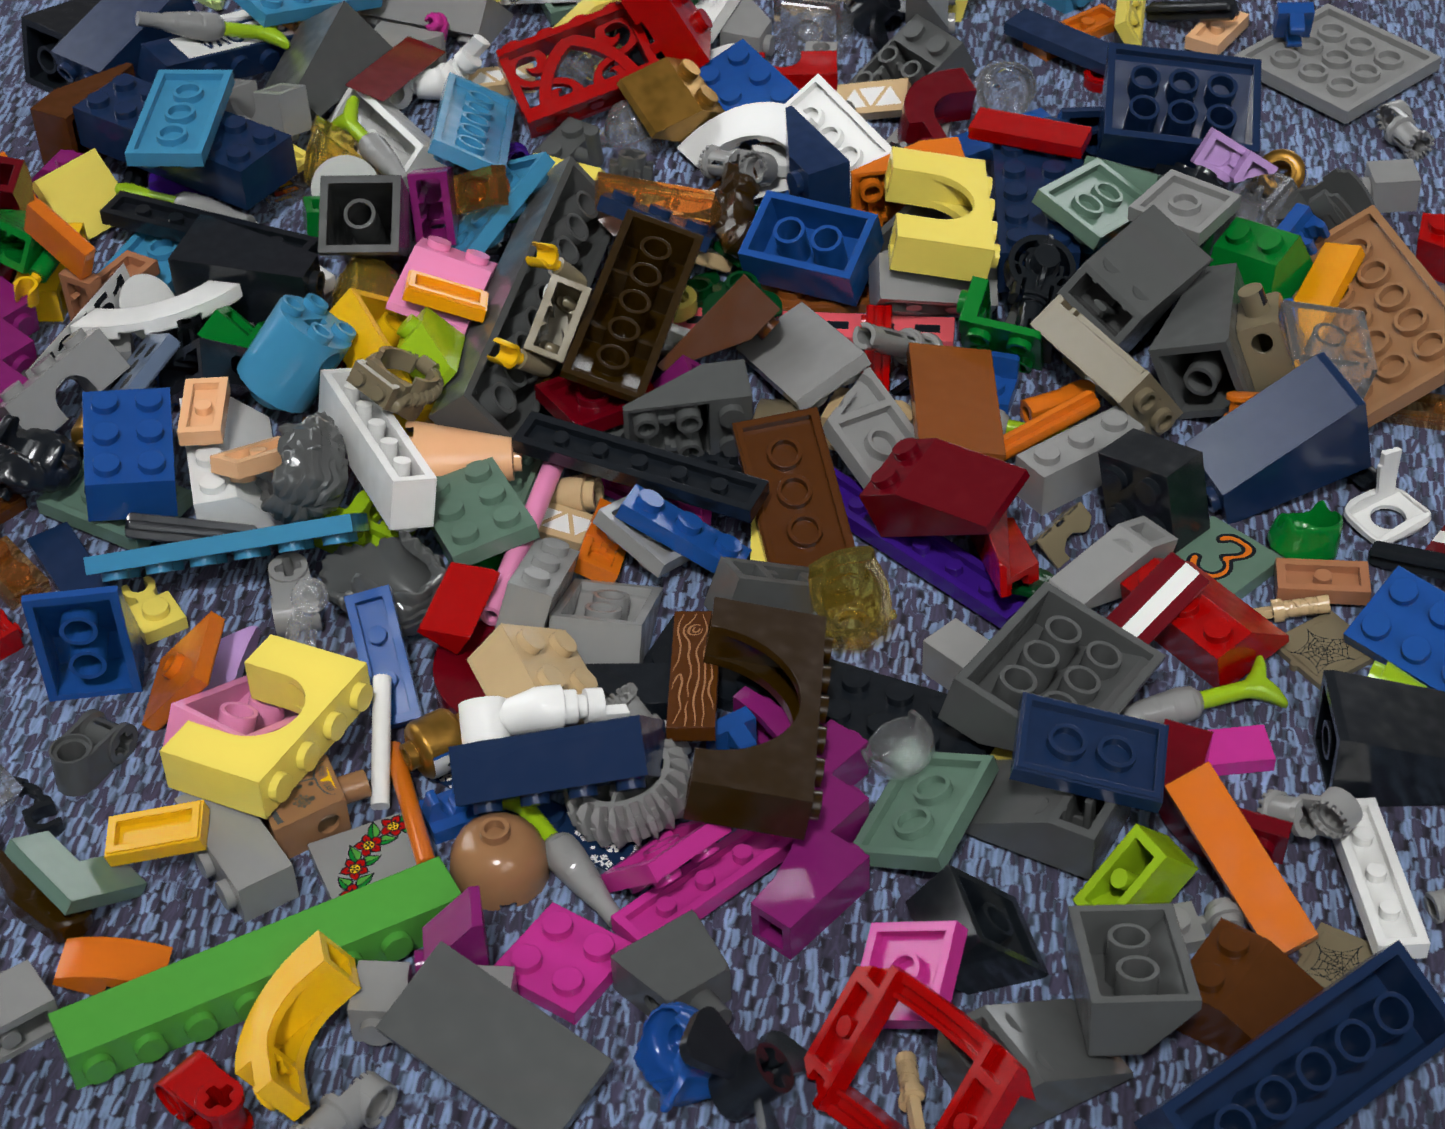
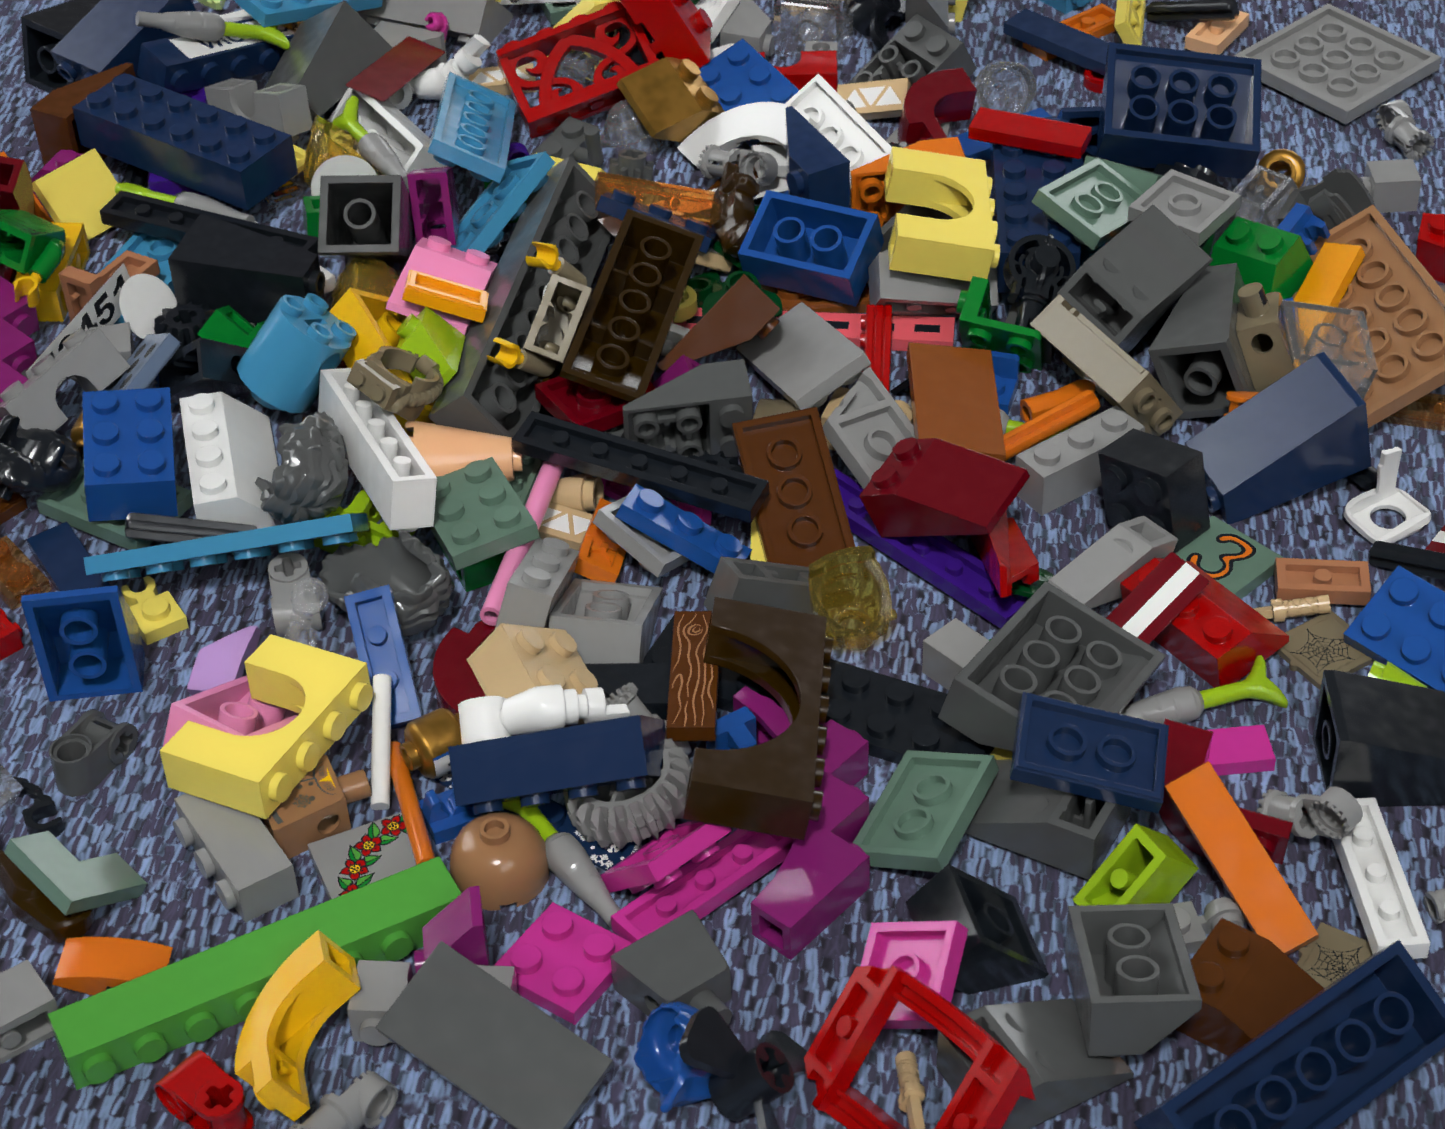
orange tile [24,198,96,281] -> none
white tile [70,280,243,340] -> none
yellow tile [104,799,210,867] -> none
dark azure plate [124,70,235,169] -> none
orange plate [141,611,225,731] -> none
light nougat plate [177,376,231,446] -> none
light nougat plate [210,436,282,483] -> none
red slope [416,562,500,655] -> none
clear orange plate [453,165,510,215] -> none
light grey pin [852,322,943,365] -> none
clear hair [861,710,935,781] -> none
dark tan piece [1028,501,1092,569] -> none
lavender slope [1190,127,1278,183] -> none
green hair [1266,500,1343,560] -> none
blue tile [1272,2,1315,47] -> none

